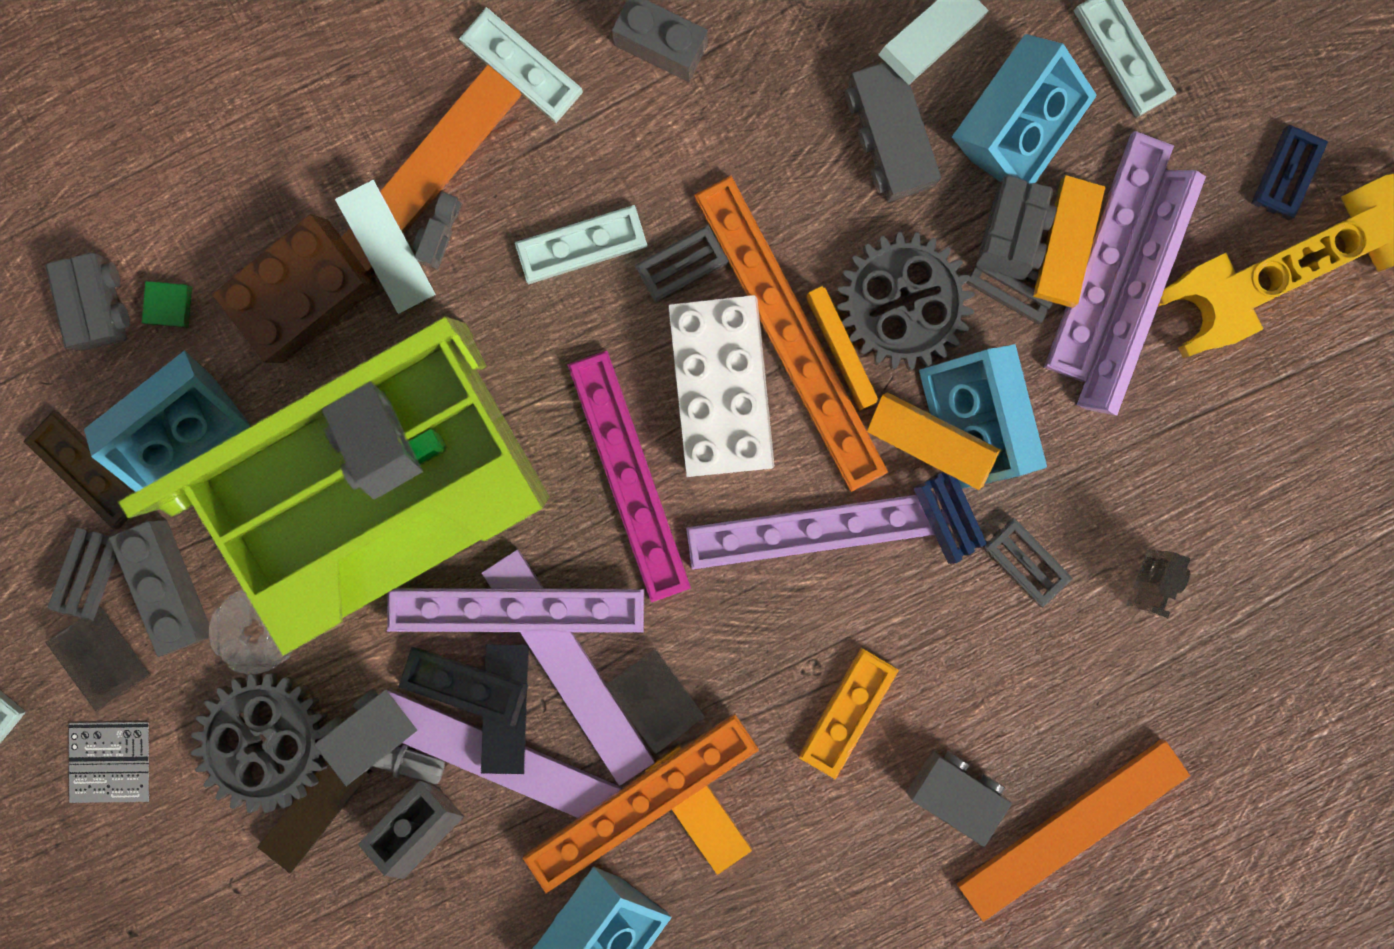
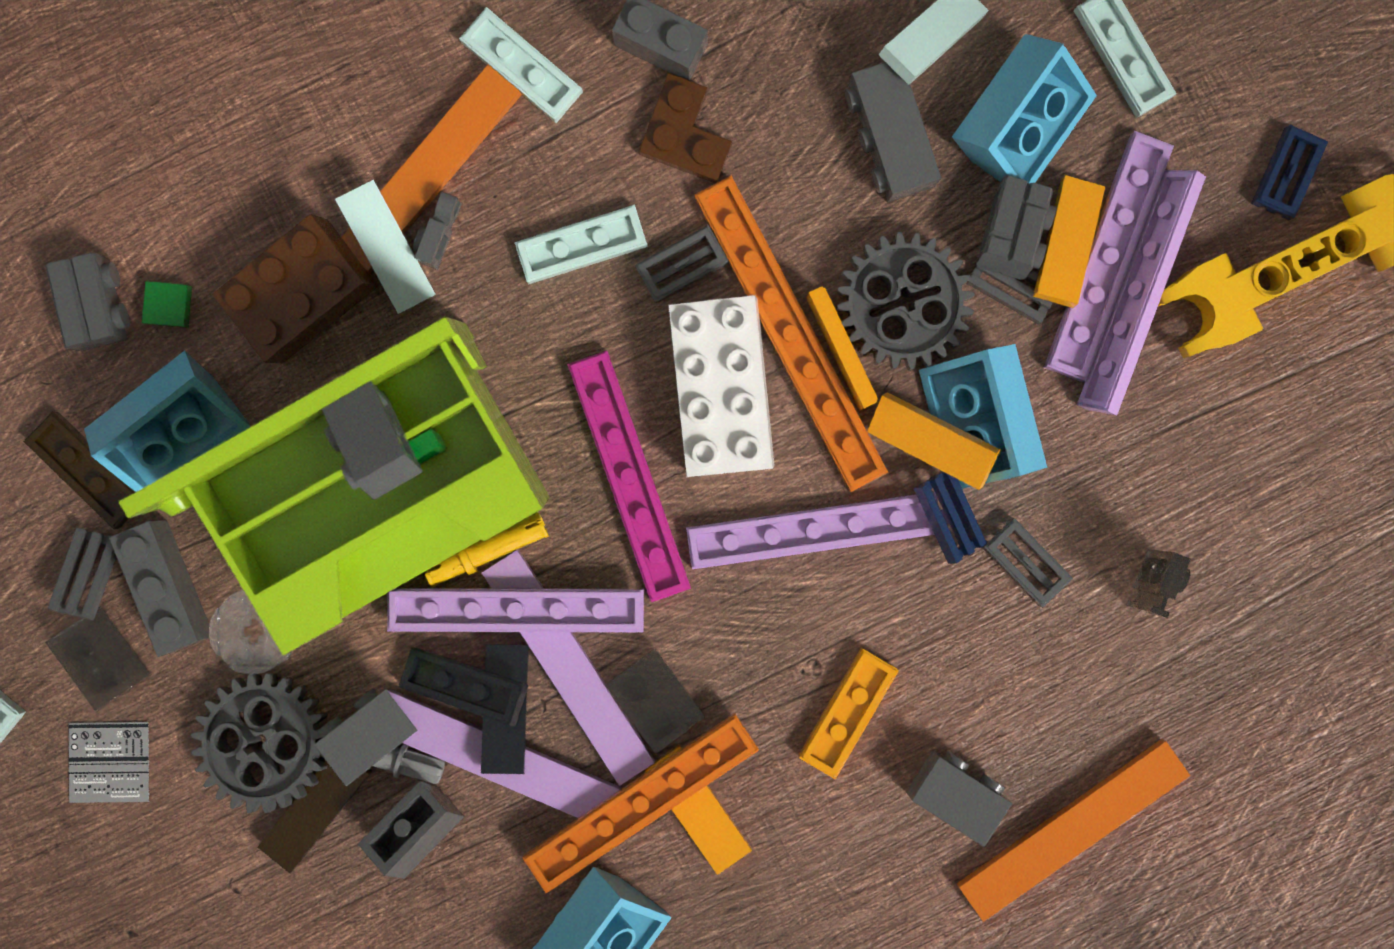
none -> yellow pin [425,512,549,588]
none -> reddish brown plate [639,73,732,183]

